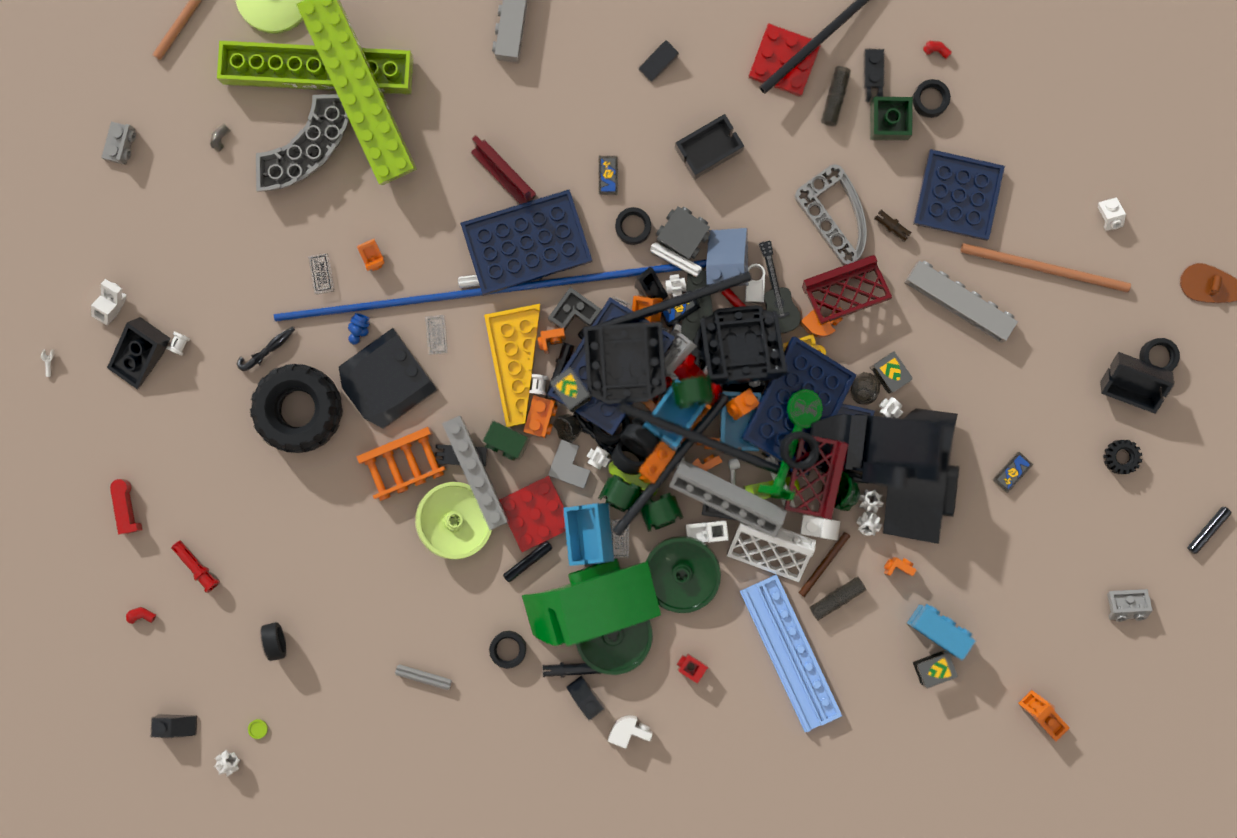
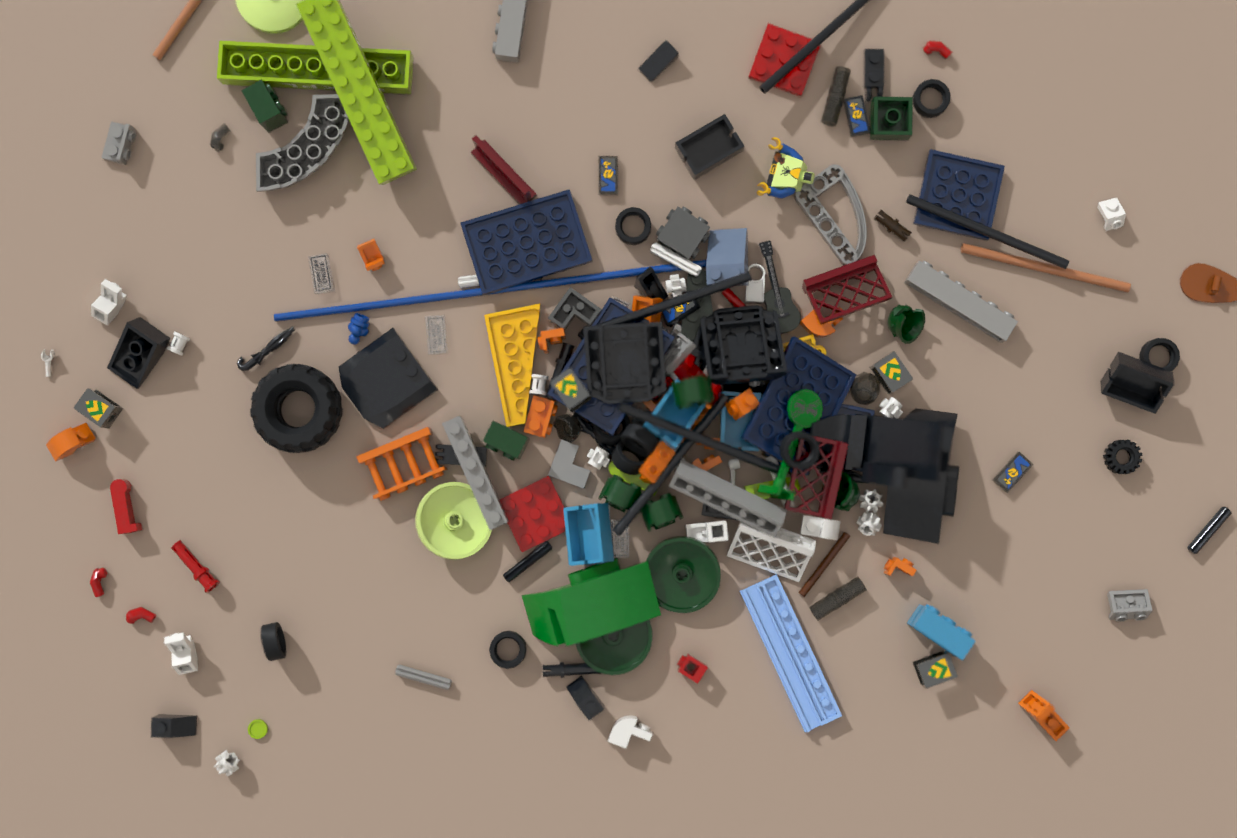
none -> orange brick [46,423,96,462]
none -> piece [74,388,124,429]
none -> red arm [90,568,107,597]
none -> white brick [164,633,198,675]
none -> dark green brick [241,79,288,133]
none -> torso [756,137,815,199]
none -> tile [843,95,870,137]
none -> dark green helmet [887,304,925,344]
none -> black piece [906,194,1069,269]

